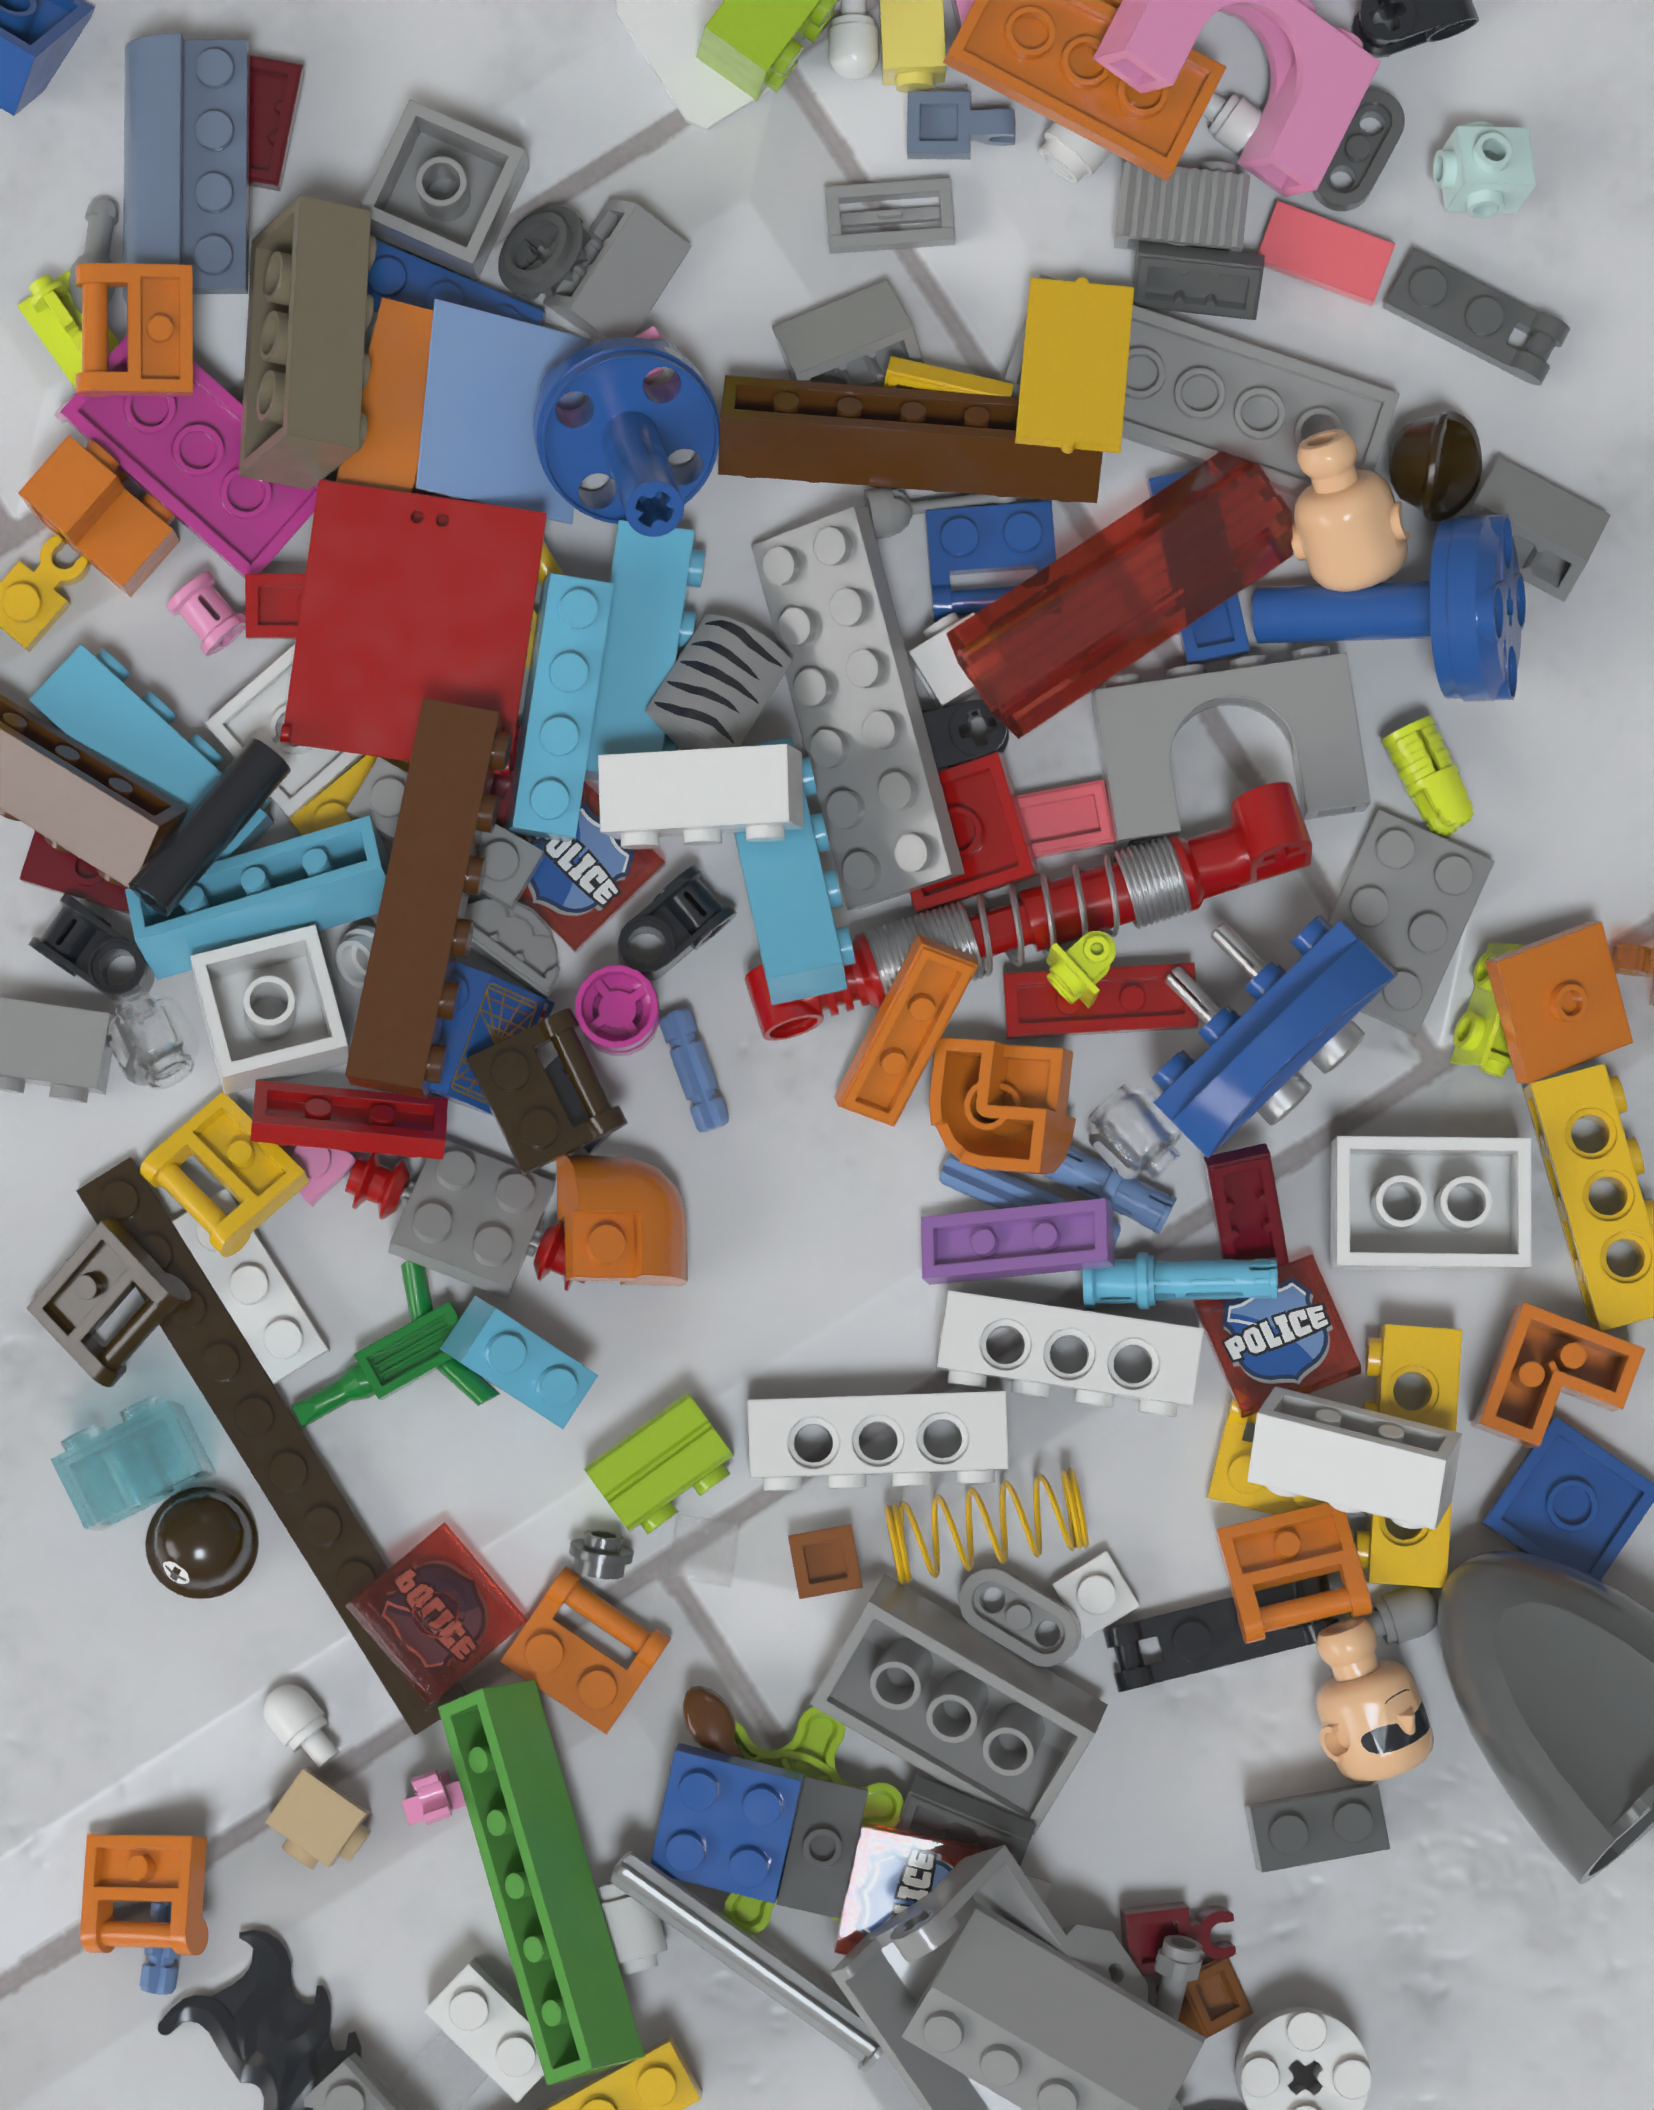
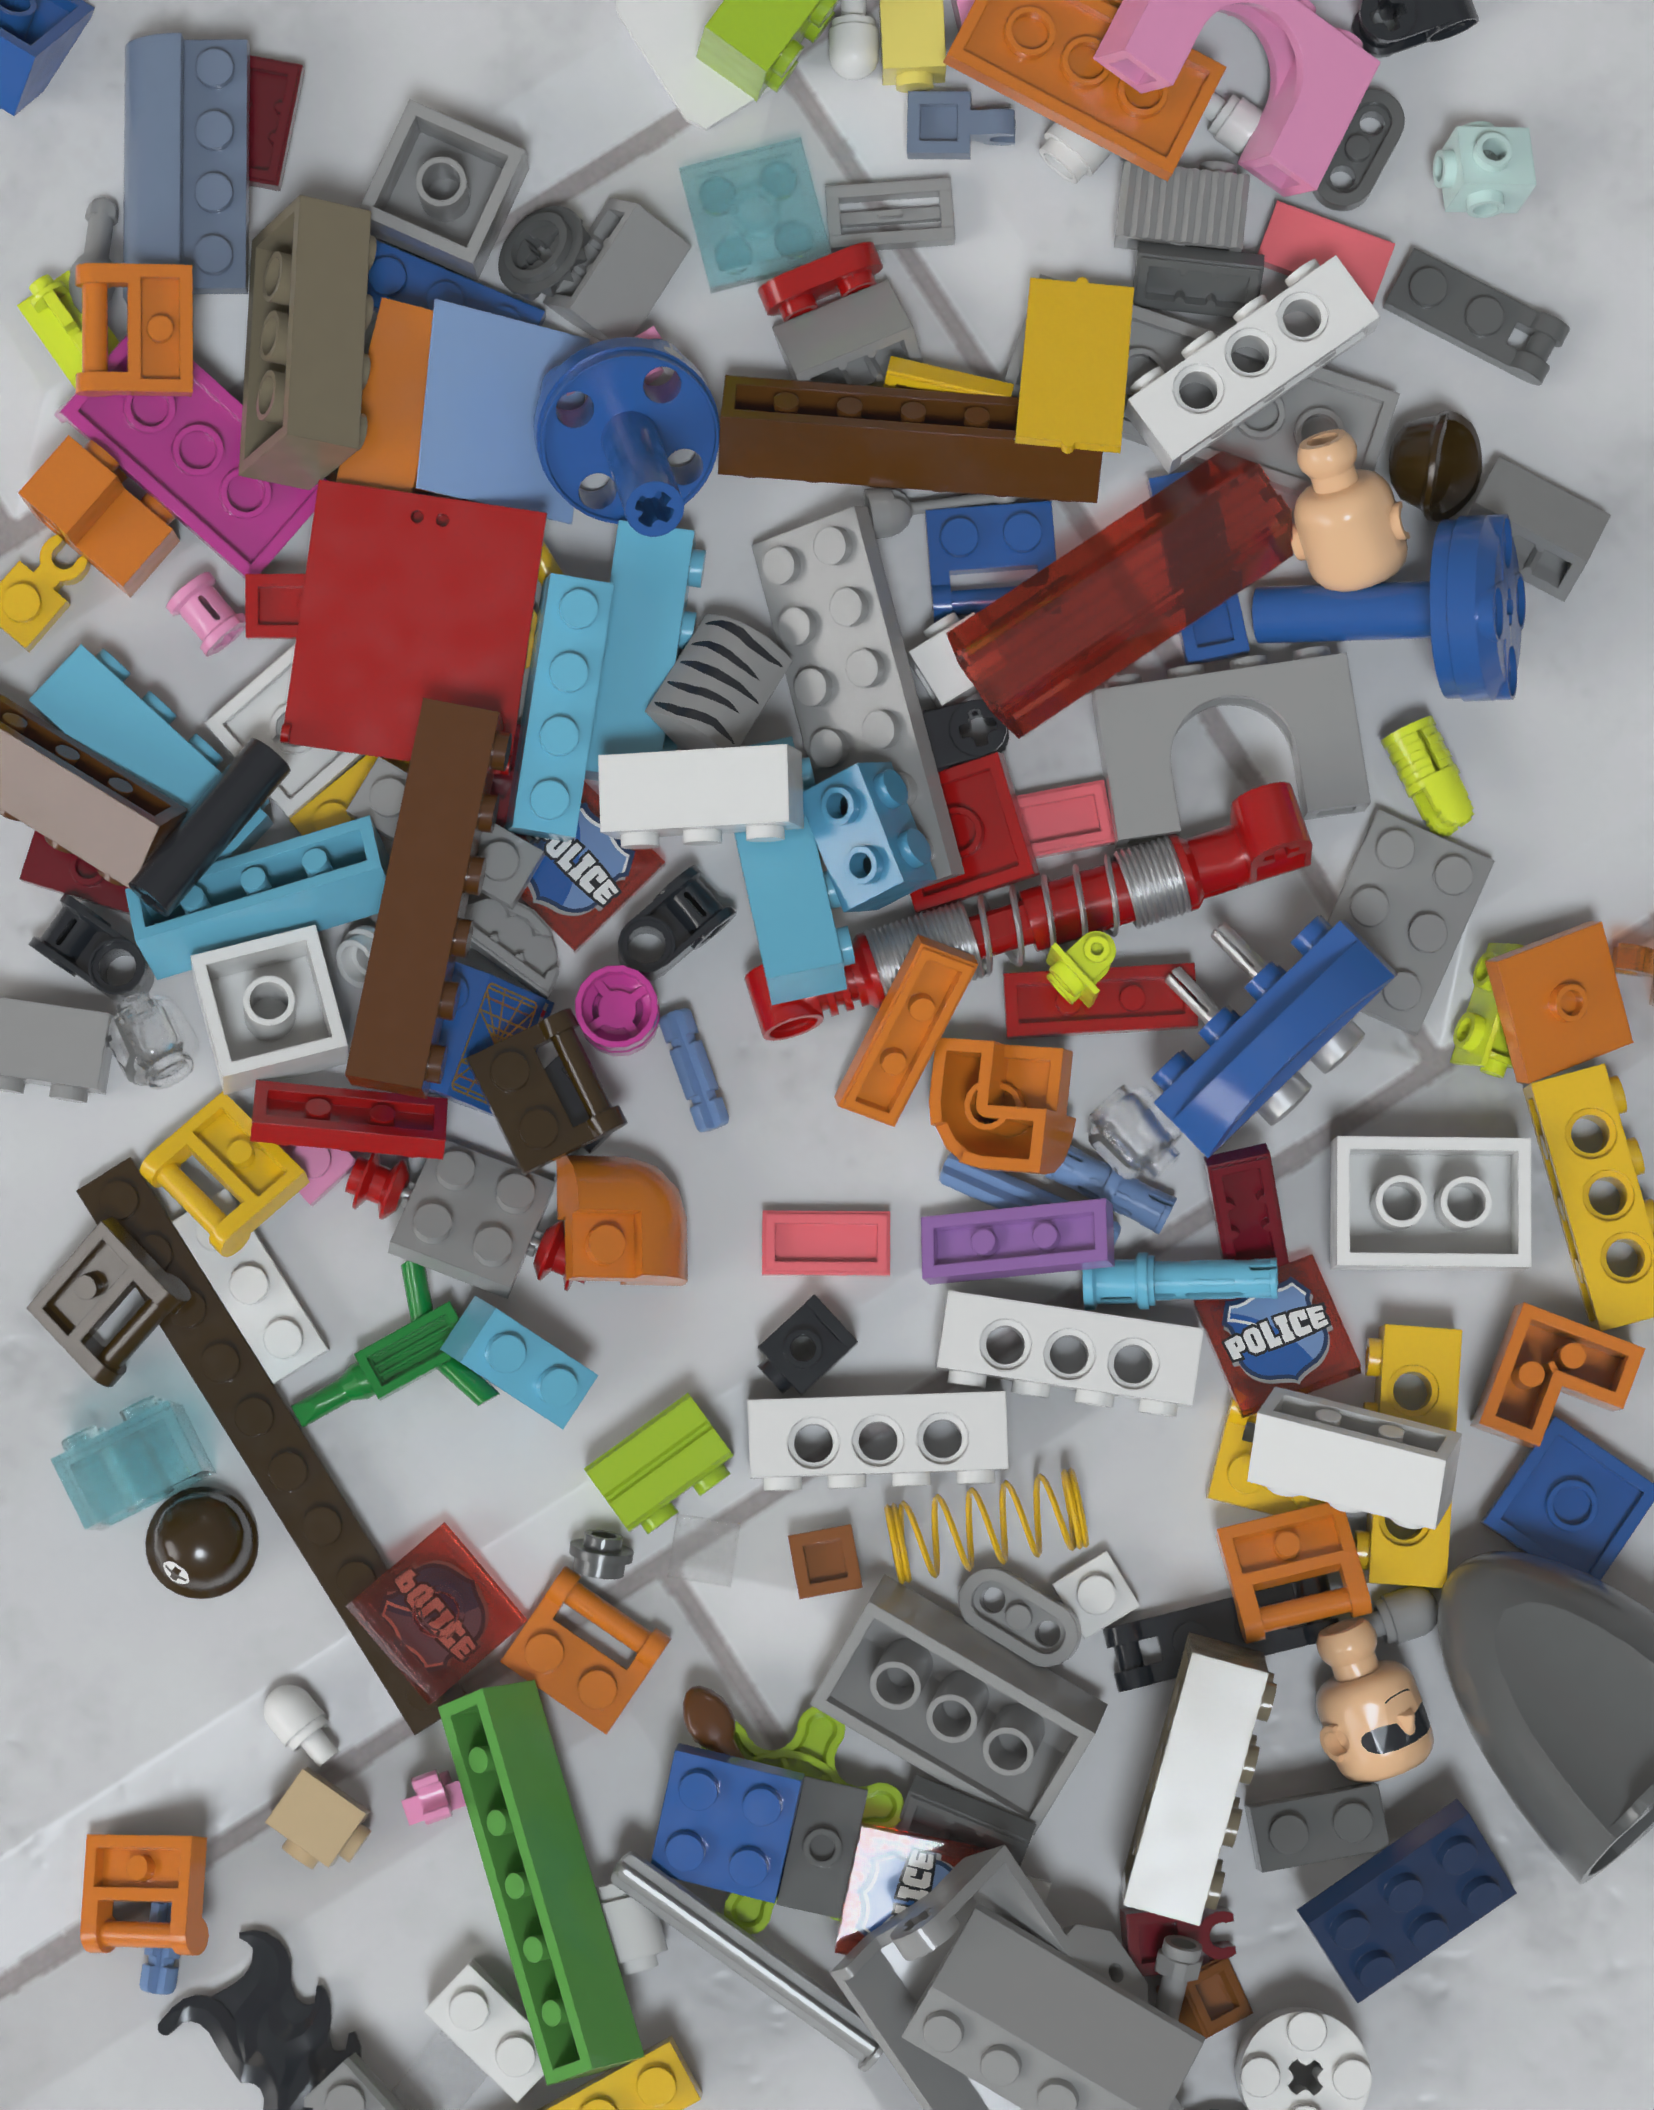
none -> clear light blue plate [679,137,831,293]
none -> red plate [757,242,883,322]
none -> black brick [757,1294,858,1396]
none -> coral tile [762,1210,891,1277]
none -> dark azure brick [803,762,937,913]
none -> brick [1121,1632,1277,1926]
none -> white brick [1125,255,1381,474]
none -> dark blue plate [1297,1799,1517,2003]

